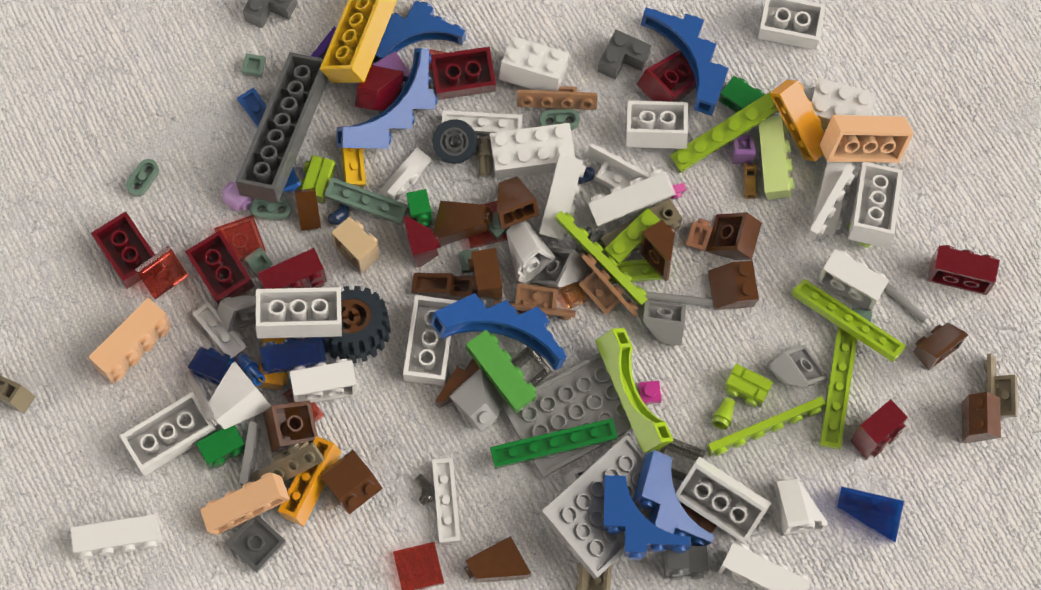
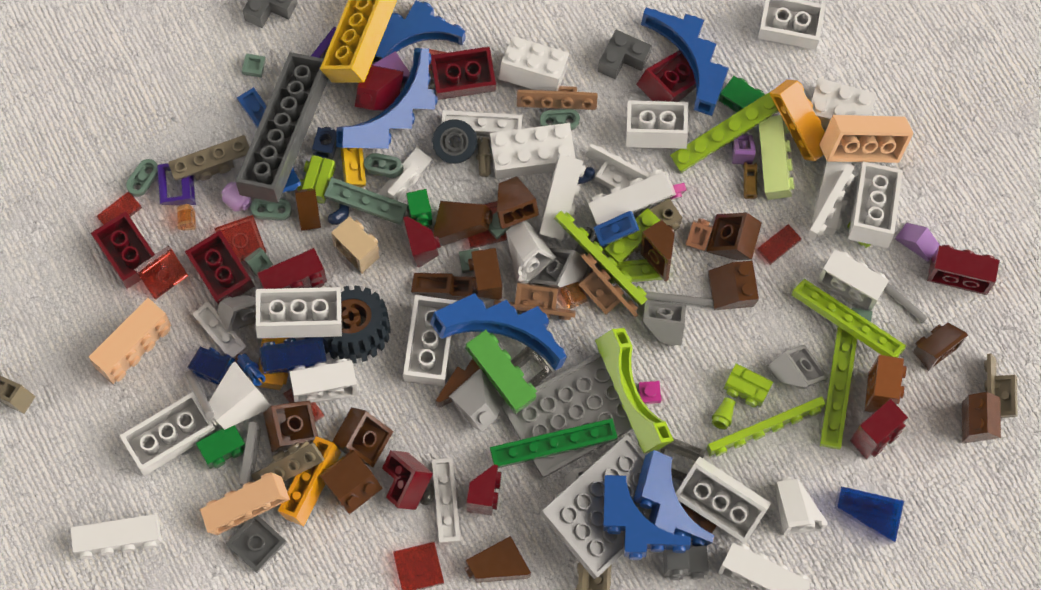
none -> clear red tile [97,192,142,225]
none -> dark purple tile [157,163,196,206]
none -> dark tan bracket [168,135,250,181]
none -> clear orange brick [177,204,196,230]
none -> dark blue brick [312,127,337,160]
none -> reddish brown slope [332,407,394,468]
none -> sand green plate [364,153,404,178]
none -> dark red brick [382,450,433,510]
none -> dark red slope [467,464,502,516]
none -> blue plate [593,211,639,247]
none -> clear red tile [757,224,802,265]
none -> dark orange brick [864,355,907,413]
none -> medium lavender slope [895,223,940,262]

